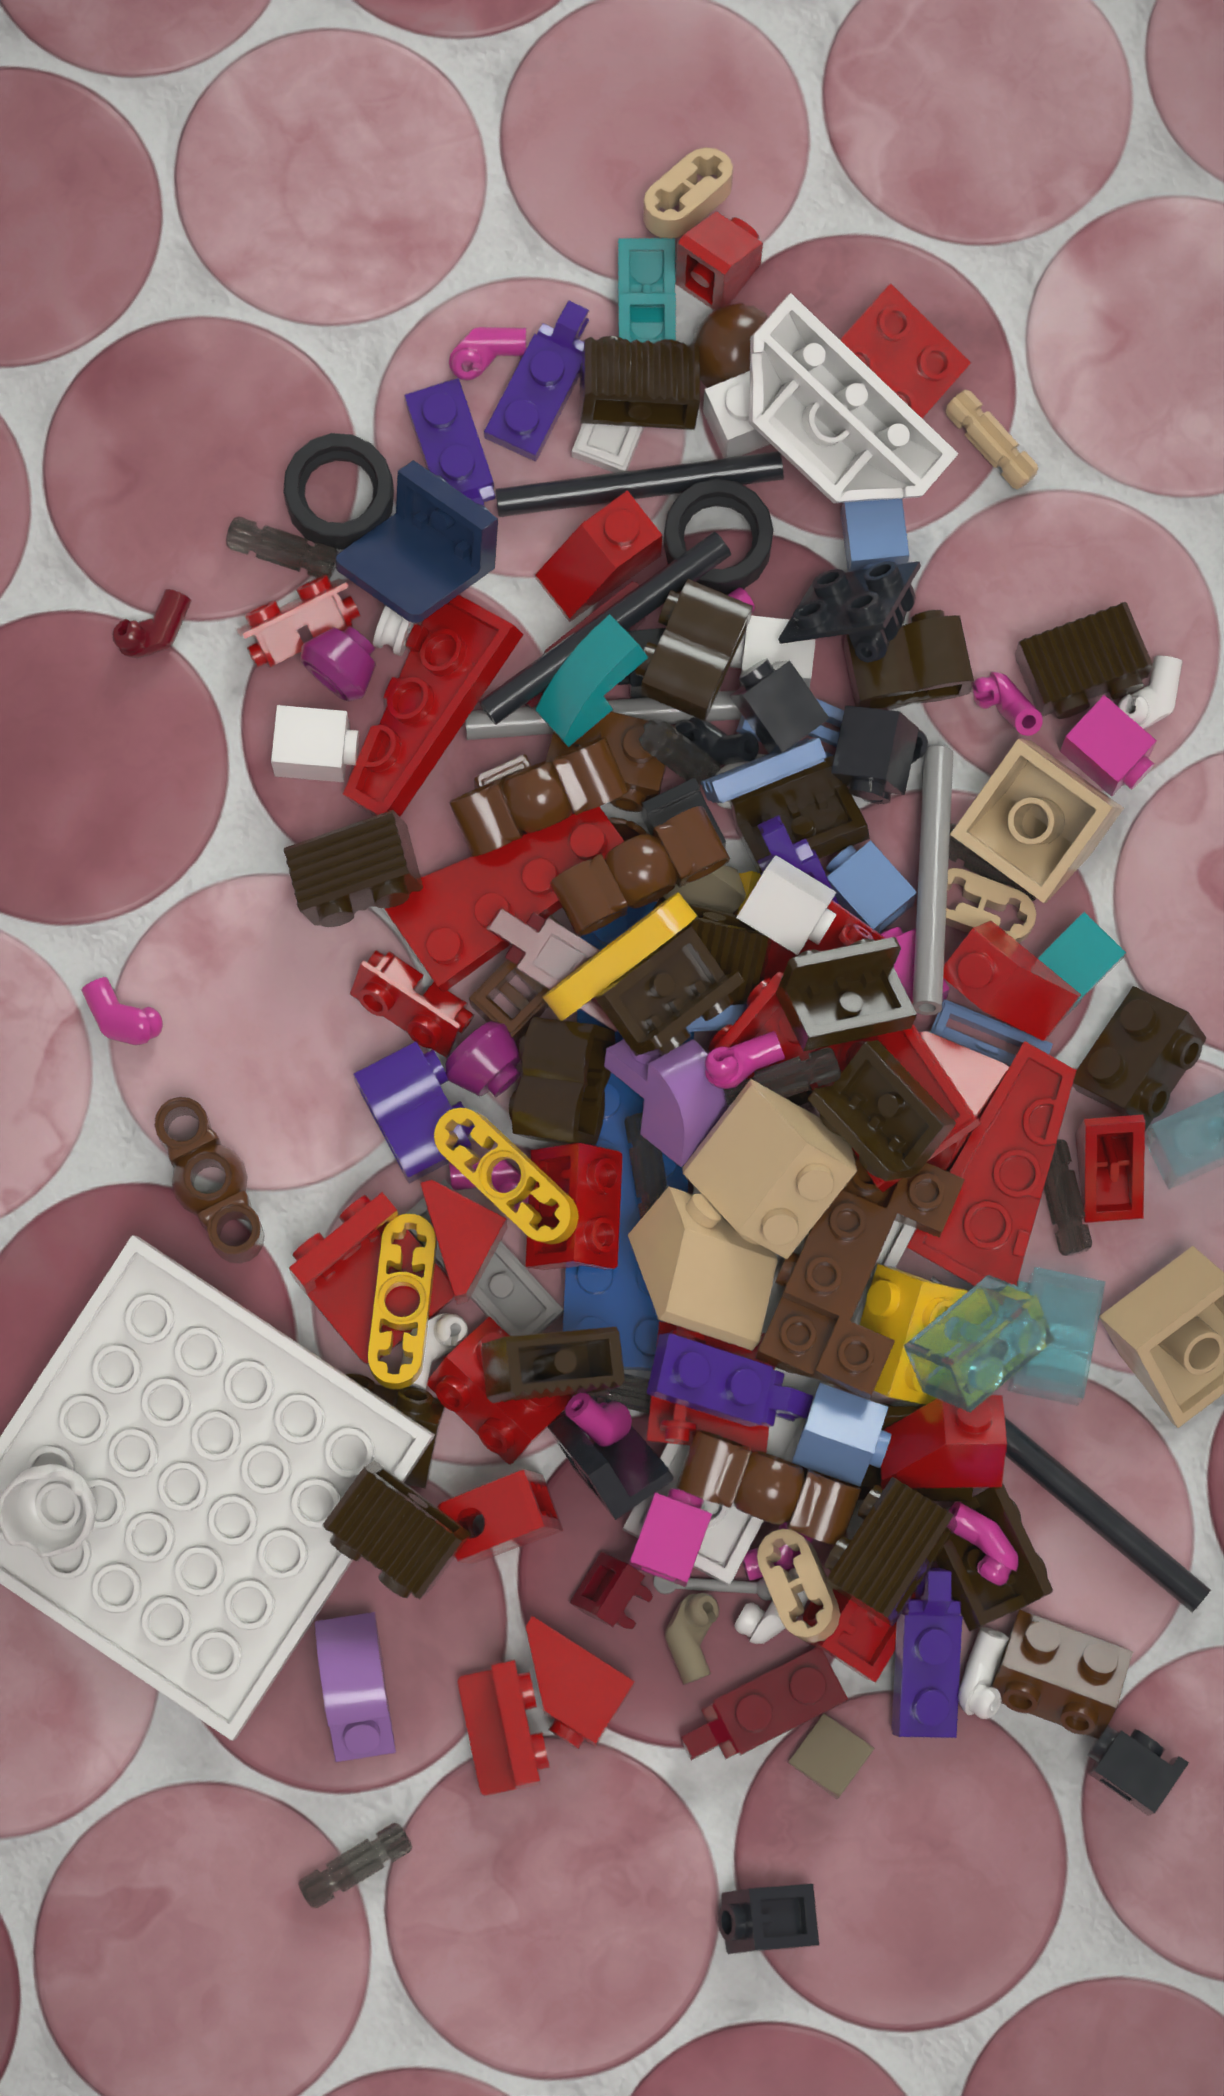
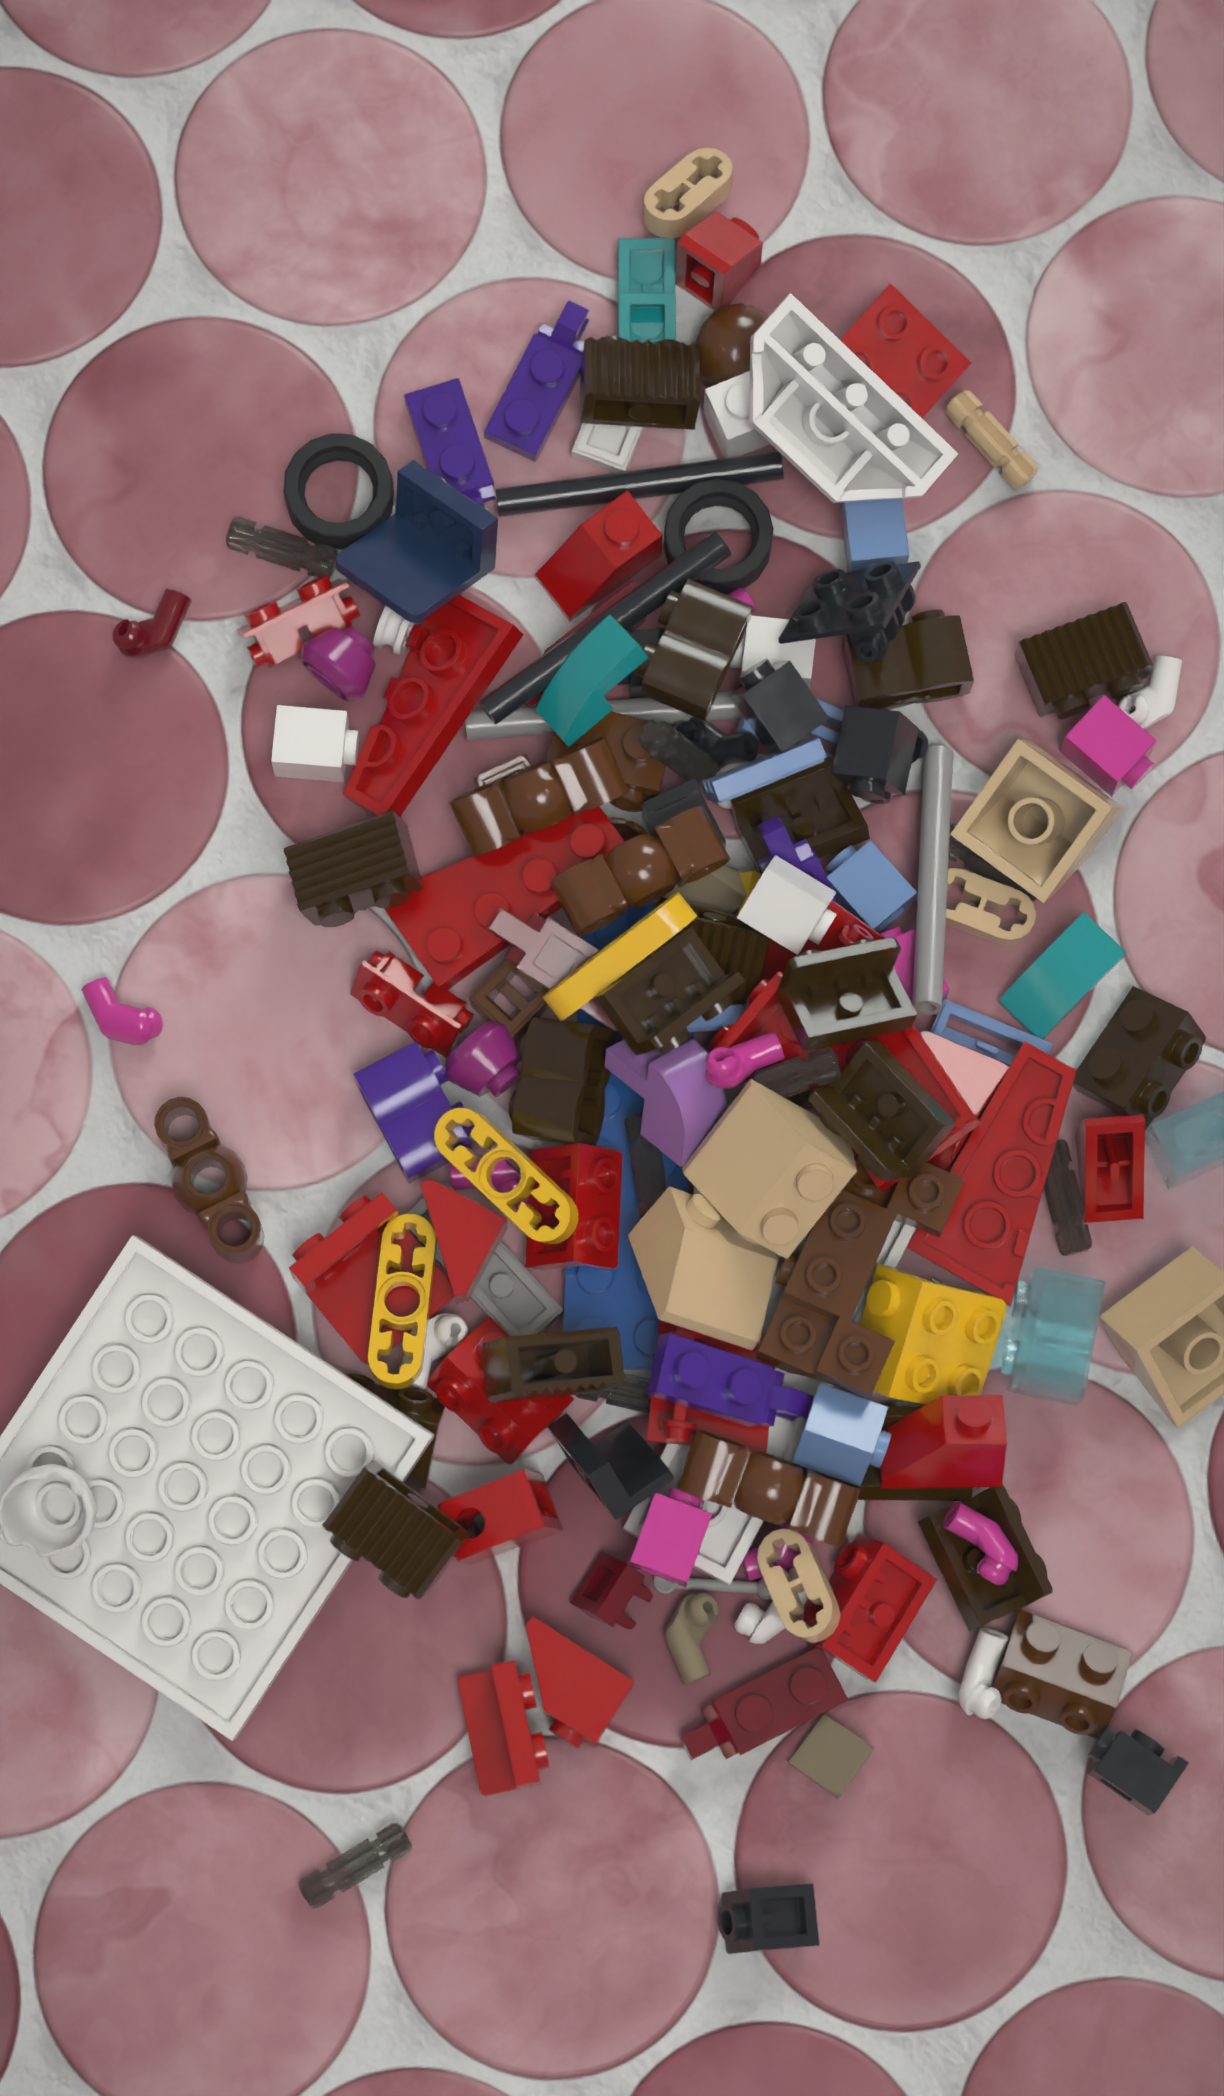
medium lavender brick [315,1612,396,1762] -> none
dark pink arm [449,327,526,381] -> none
dark pink arm [565,1392,632,1446] -> none
dark brown brick [825,1477,957,1626] -> none
dark purple hinge [892,1568,962,1738] -> none
clear light blue brick [904,1275,1054,1412] -> none
red slope [943,920,1081,1041] -> none
dark pink arm [972,672,1043,736] -> none
black piece [1005,1417,1211,1612] -> none

